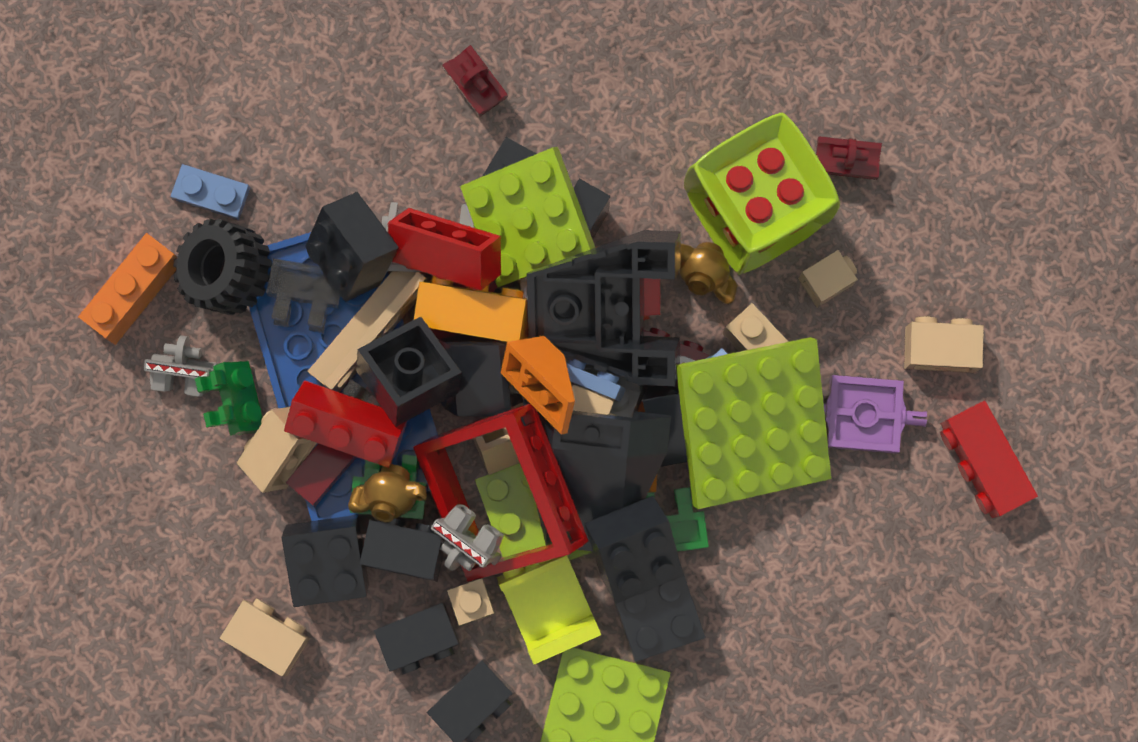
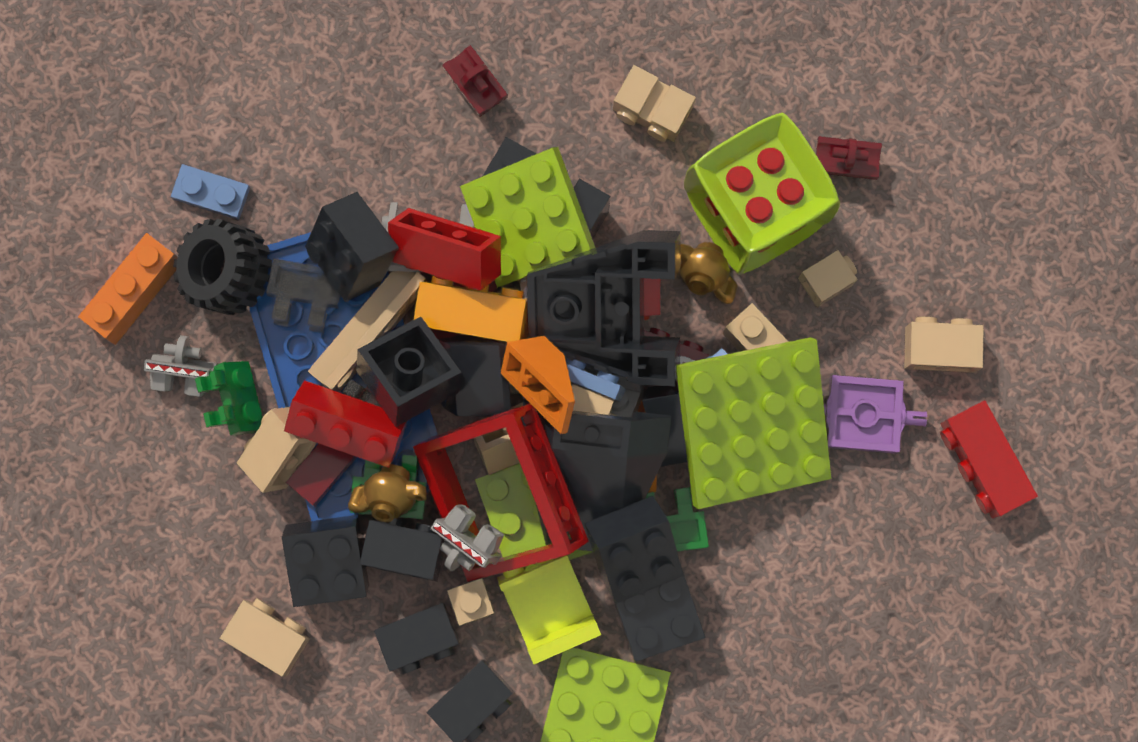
none -> tan brick [613,65,696,142]

